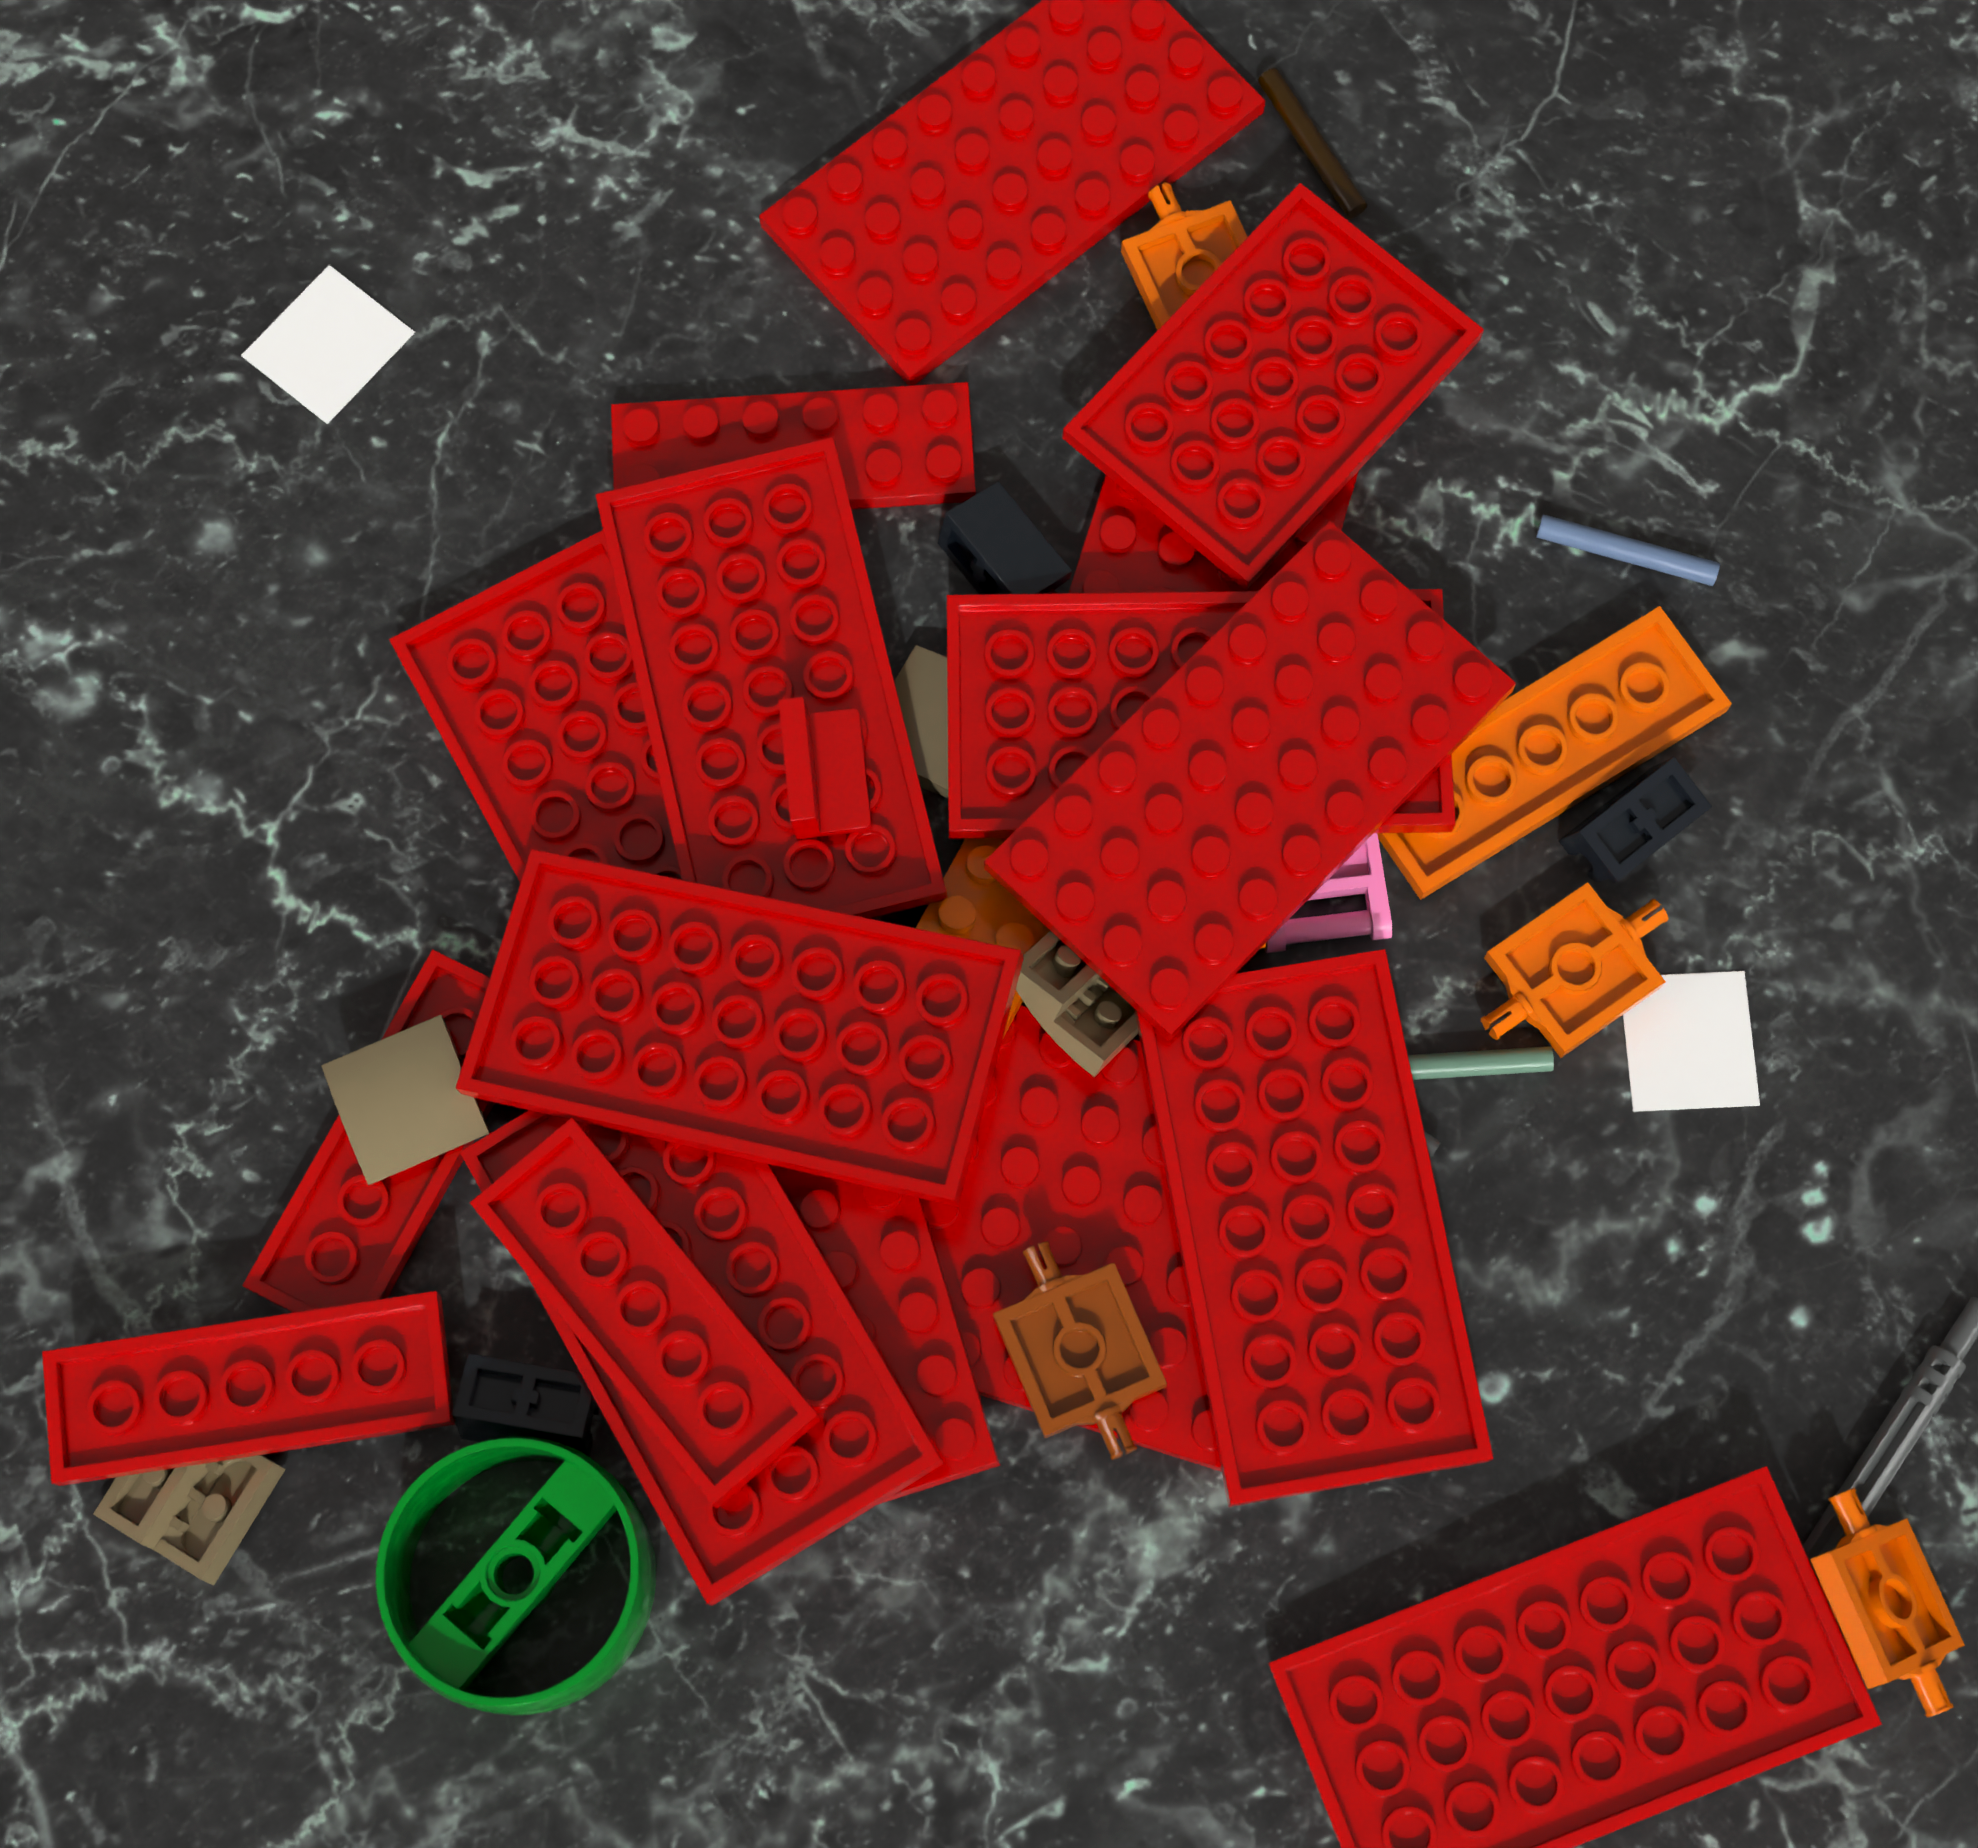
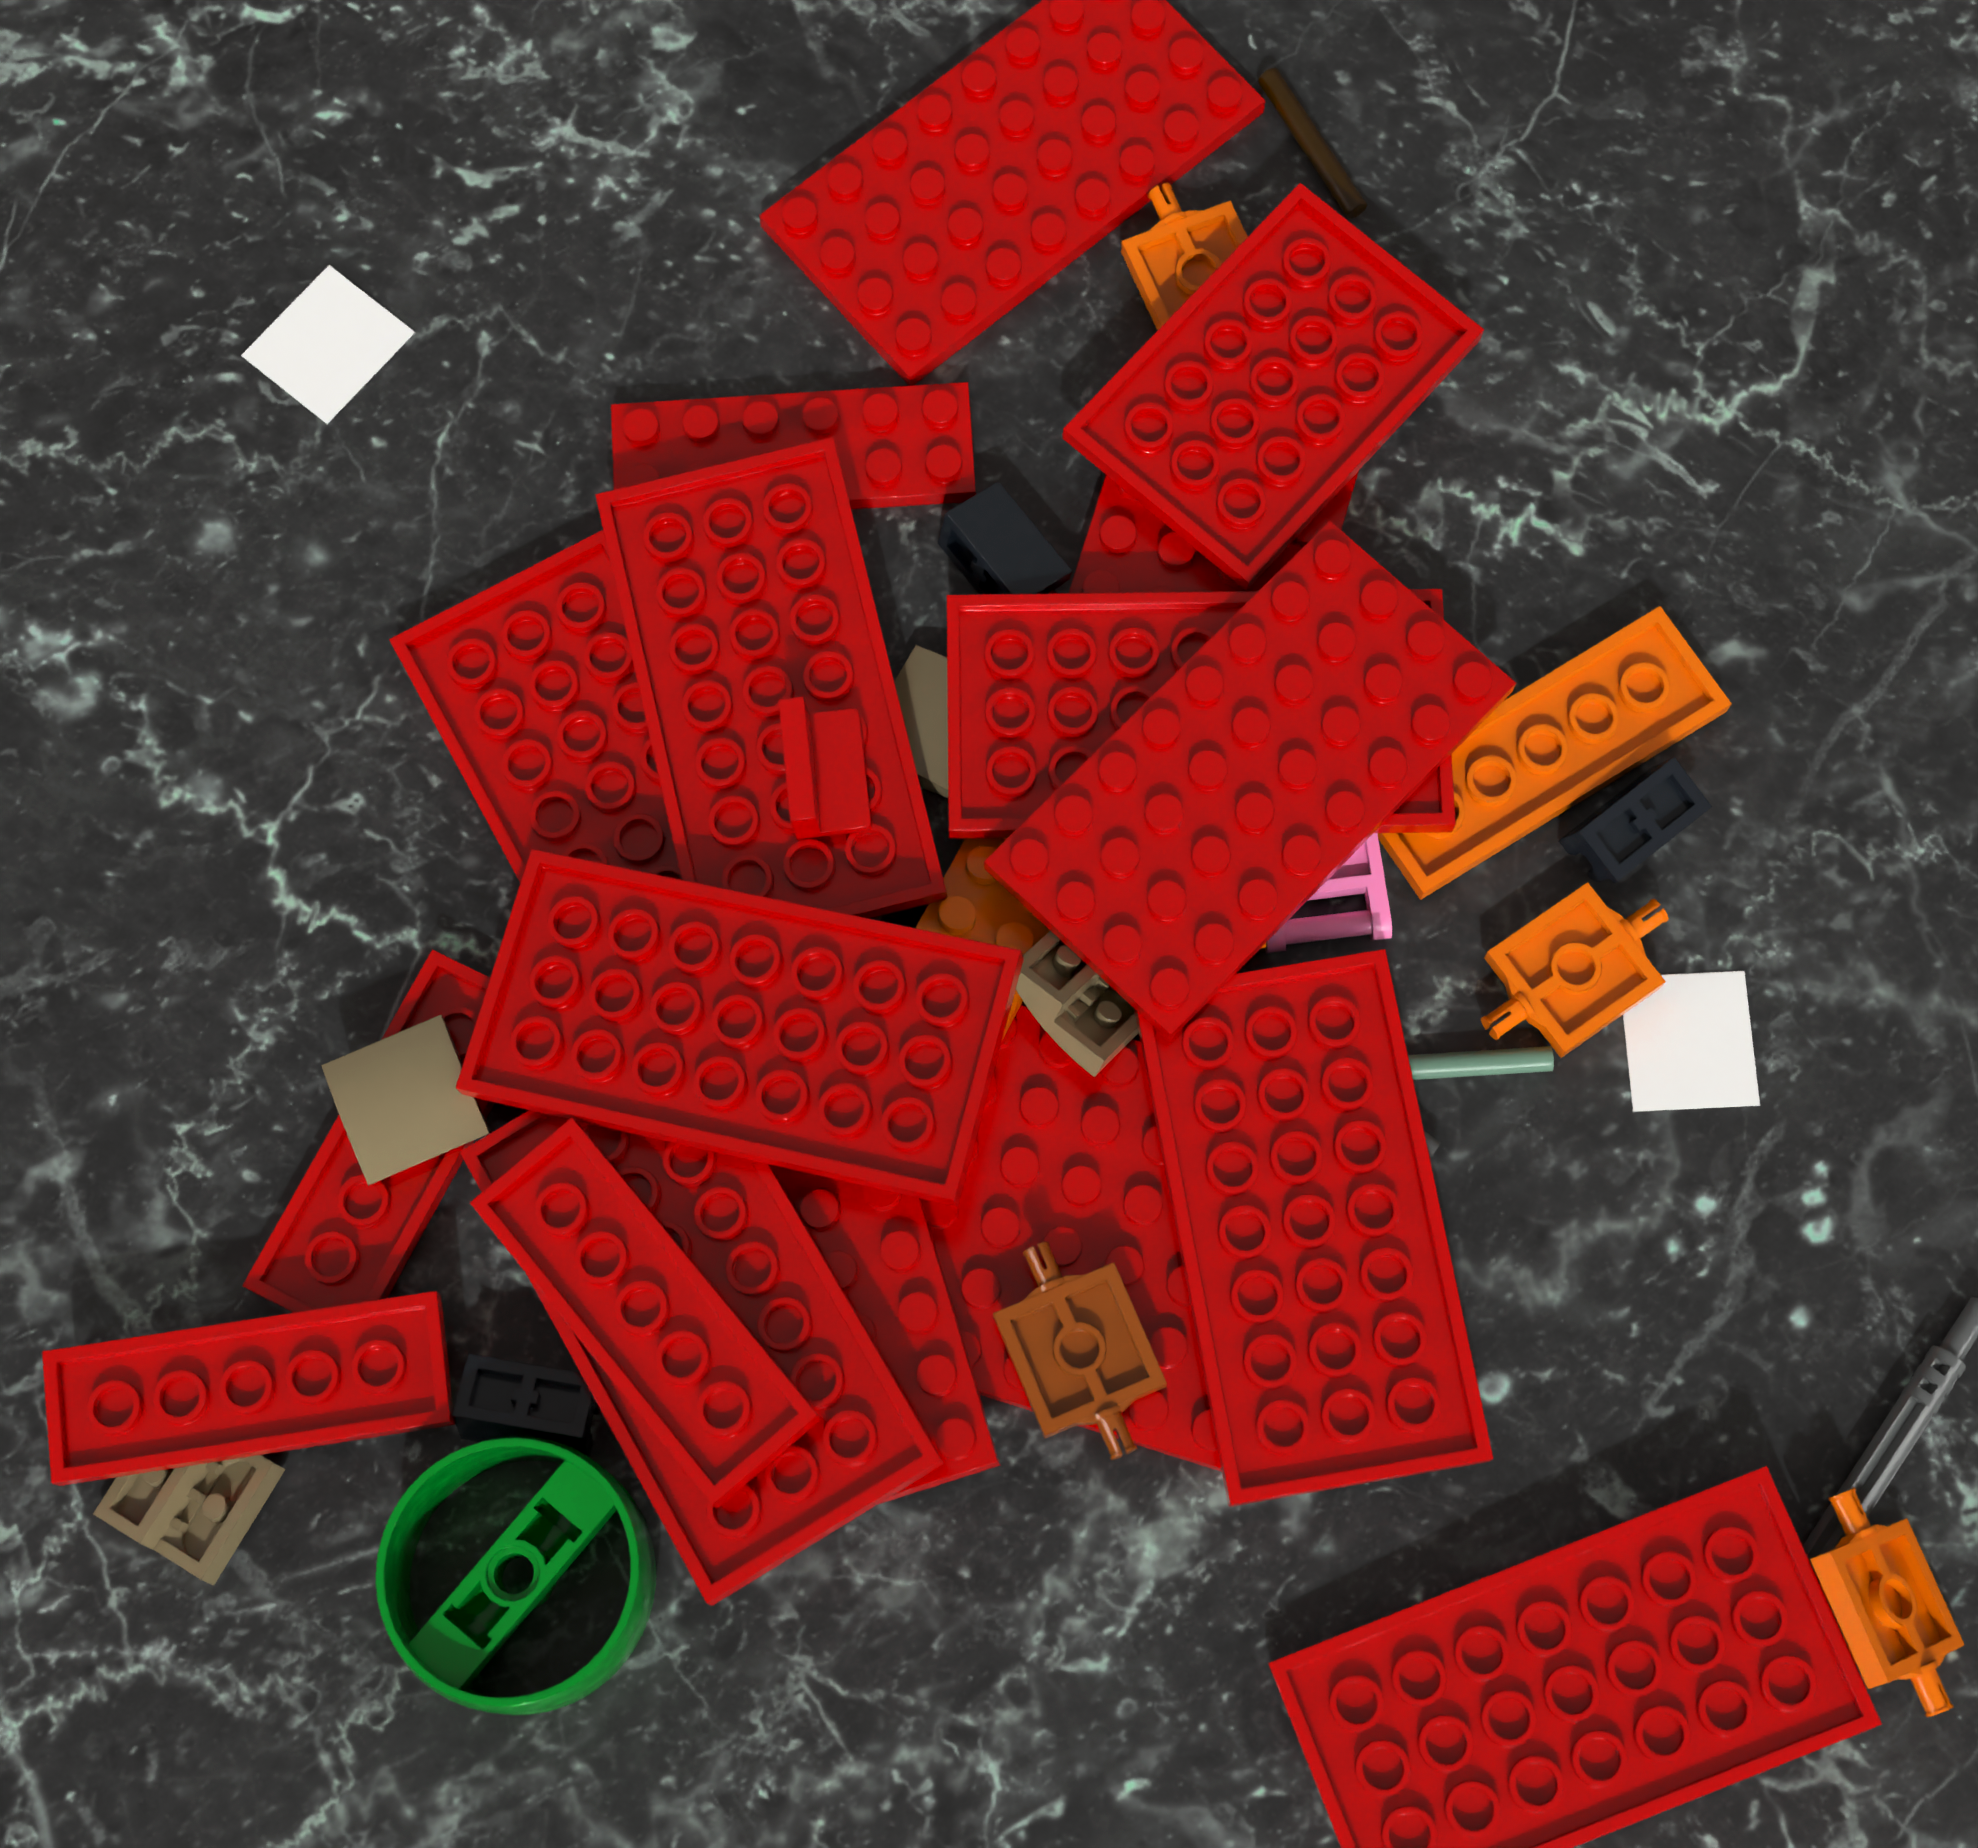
sand blue bar [1536,514,1720,586] -> none

